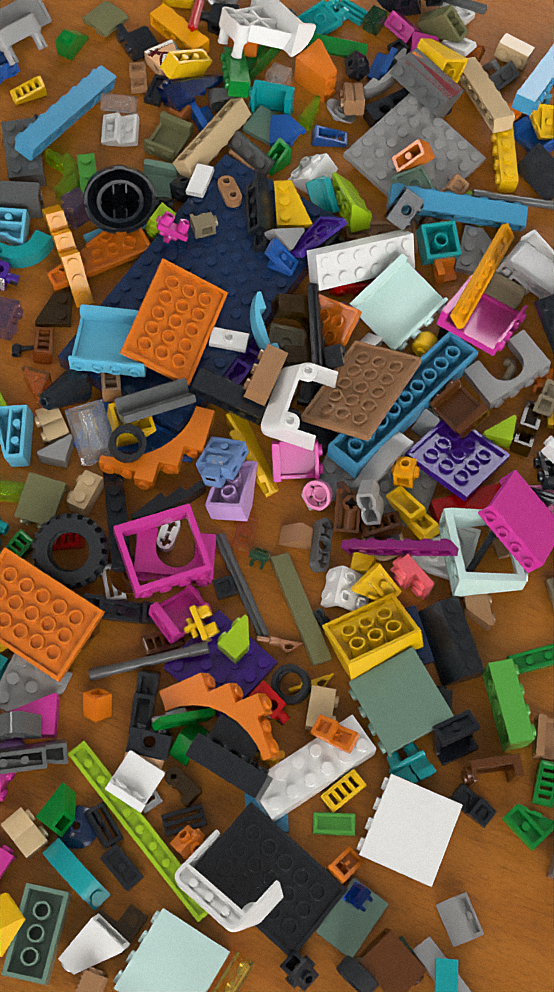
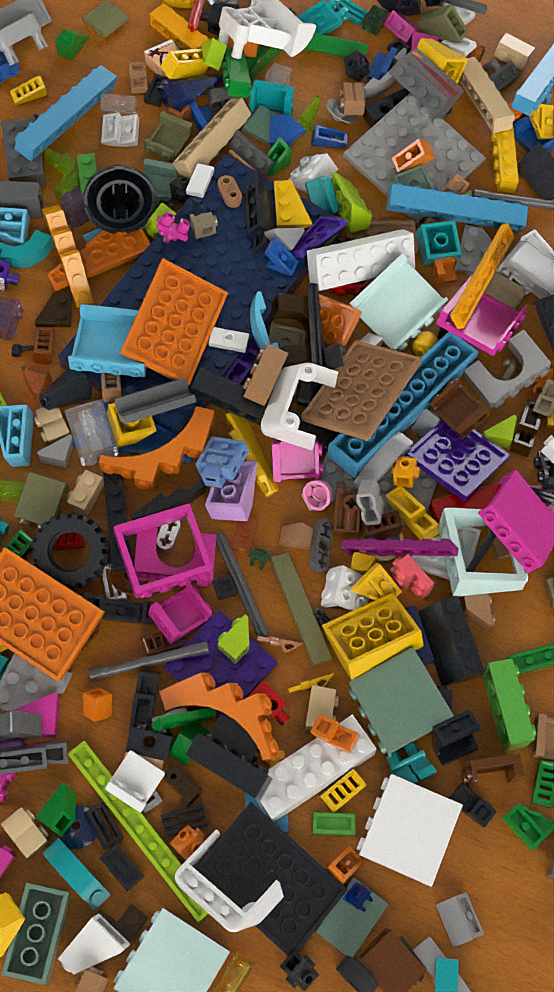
black tyre [108,424,147,463] -> none
black bracket [115,23,159,62] -> none
yellow hips [184,604,220,642] -> none
black tyre [271,664,312,705] -> none
orange slope [295,38,337,102] -> none
brick [384,186,424,230] -> none
none -> lime slope [201,38,227,70]

